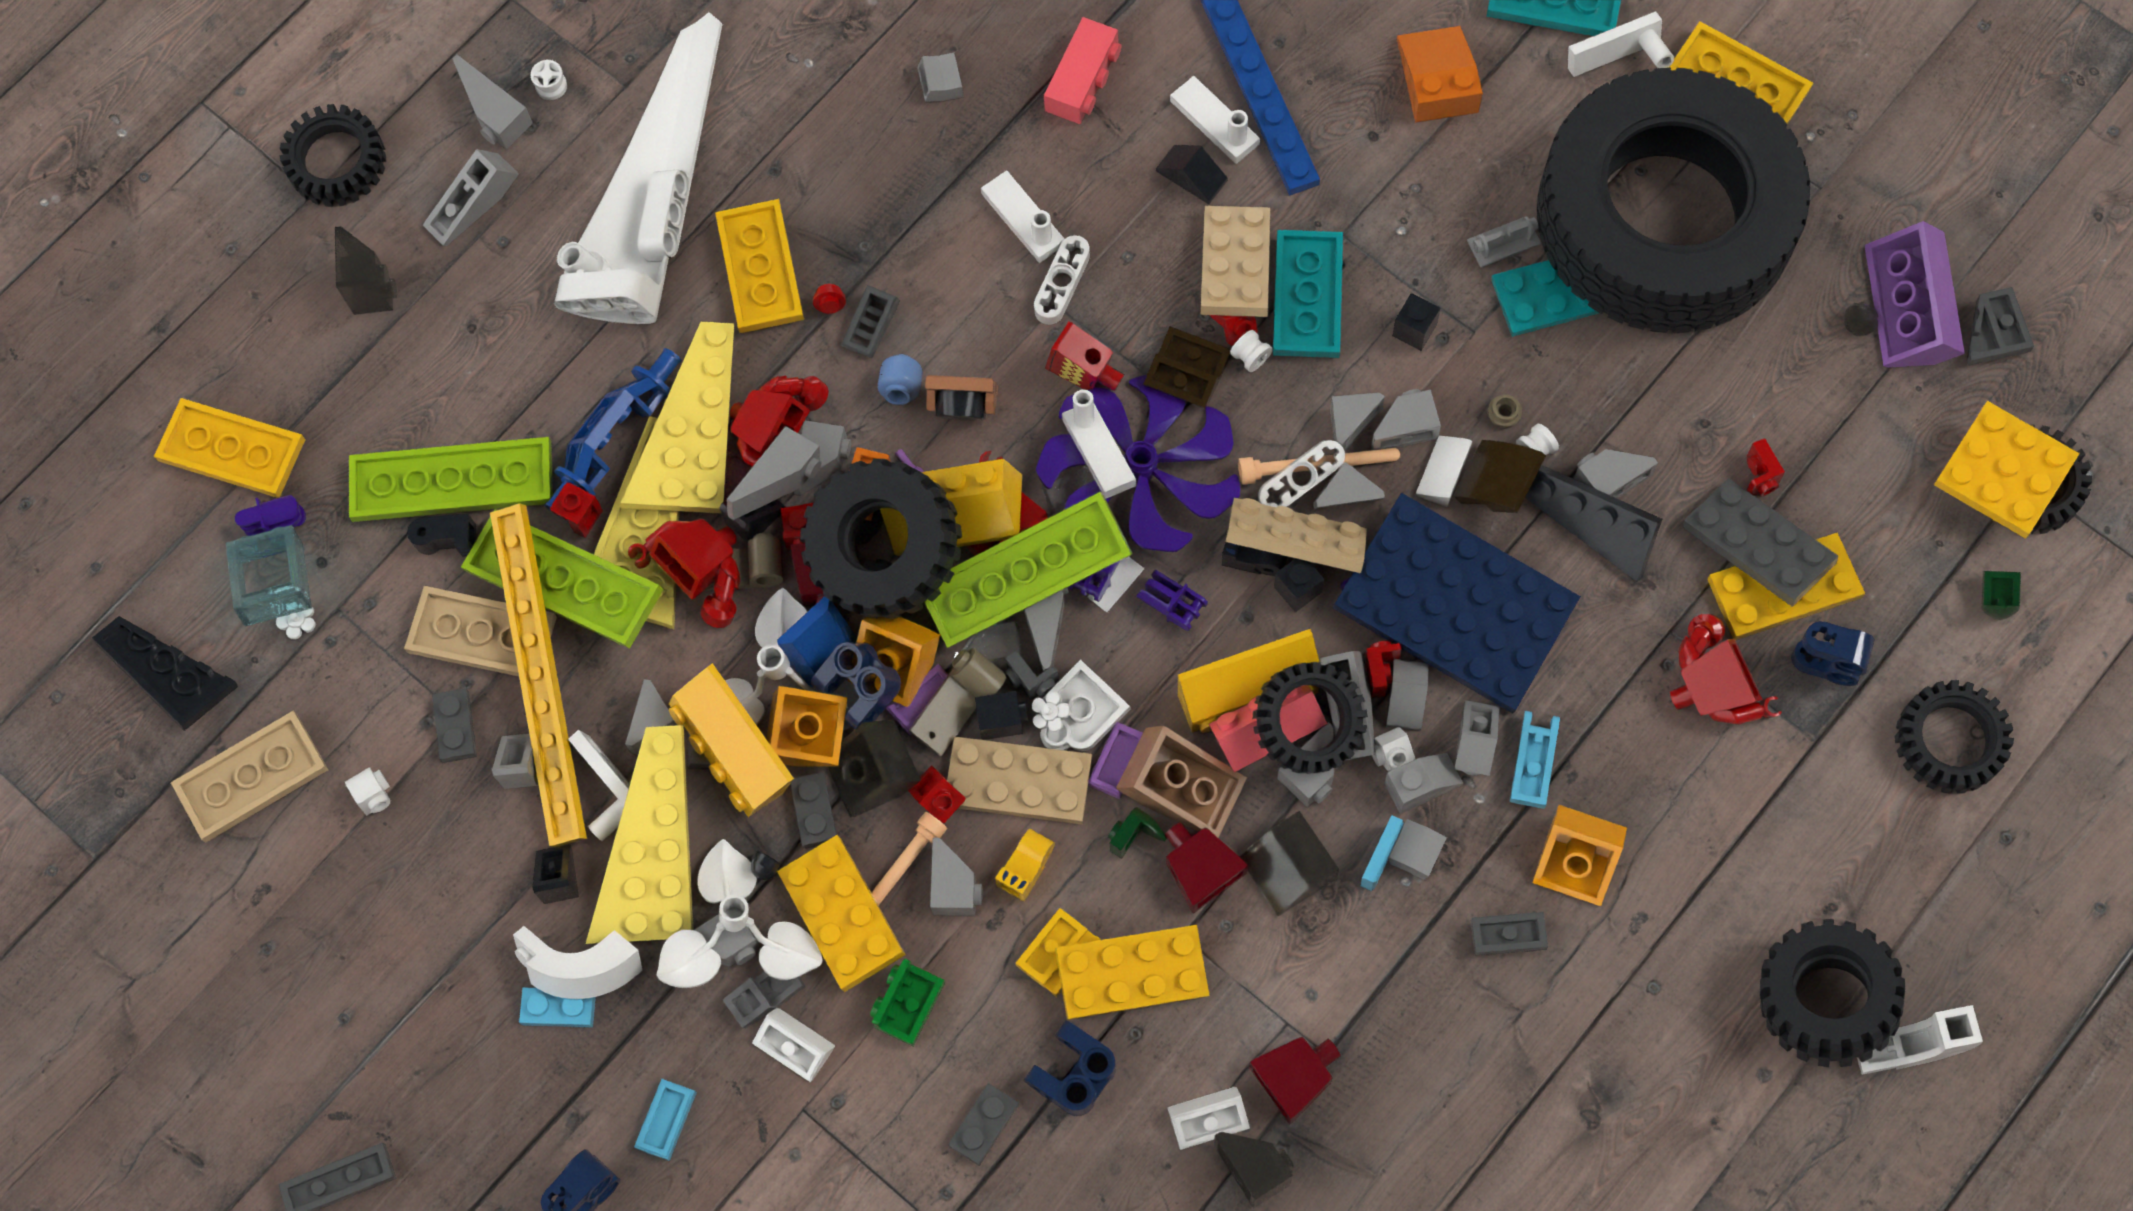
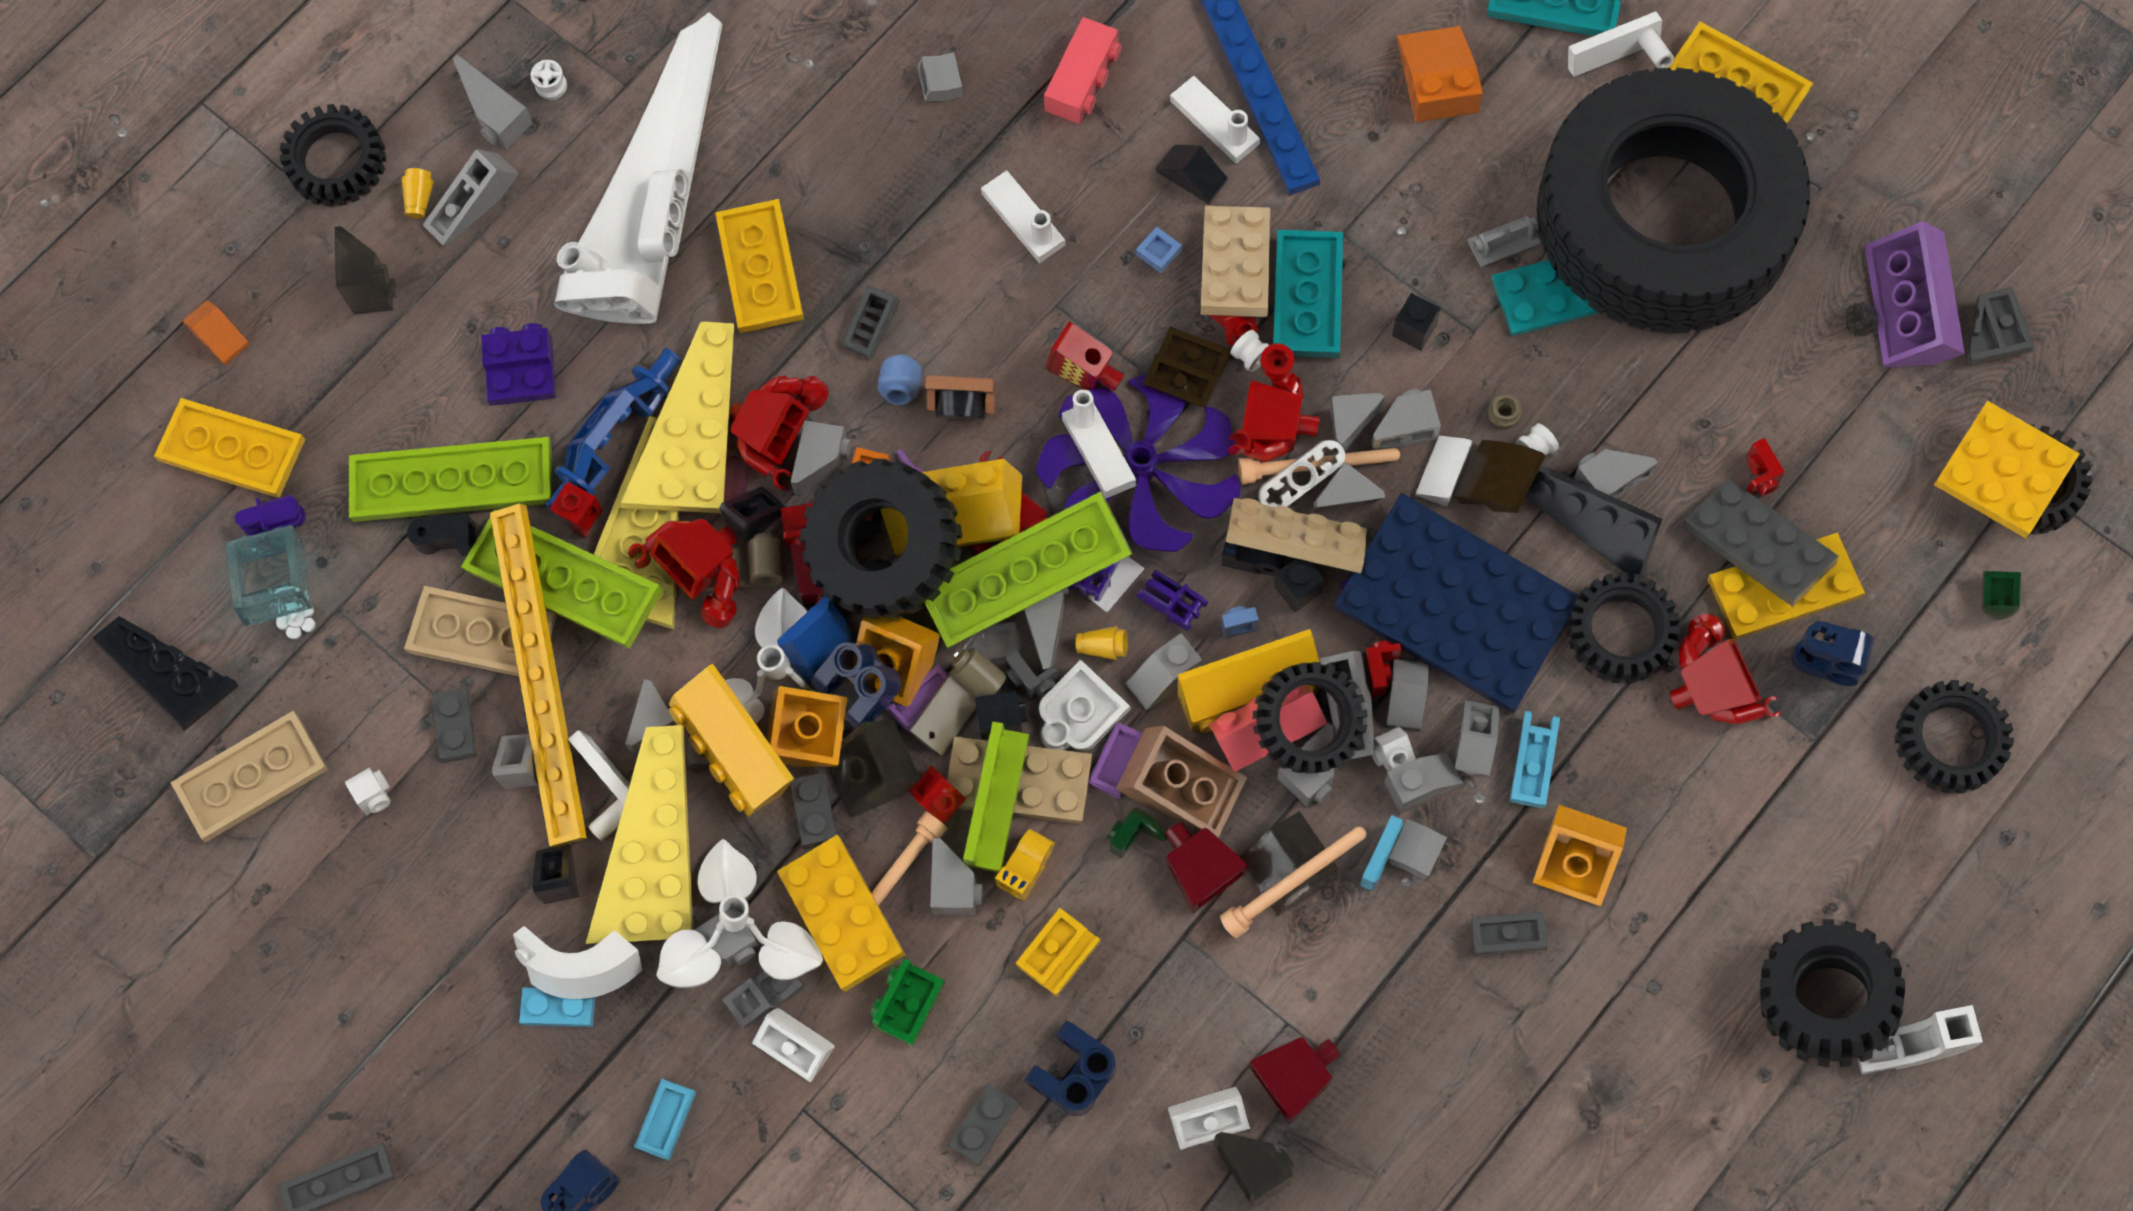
light grey slope [727,426,822,520] -> none
black hinge [751,850,782,880] -> none
red plate [813,284,846,314] -> none
white plant [1032,691,1071,732] -> none
white beam [1034,235,1090,325] -> none
yellow plate [1055,925,1210,1020] -> none
none -> orange slope [182,300,250,365]
none -> yellow cone [401,168,434,219]
none -> dark purple plate [481,323,556,406]
none -> lime fence [963,722,1030,873]
none -> yellow cone [1076,626,1128,660]
none -> light grey slope [1126,633,1202,712]
none -> medium blue plate [1136,226,1182,274]
none -> light nougat piece [1220,827,1366,938]
none -> medium blue plate [1221,606,1259,639]
none -> red torso [1228,343,1320,462]
none -> black tyre [1567,572,1680,684]

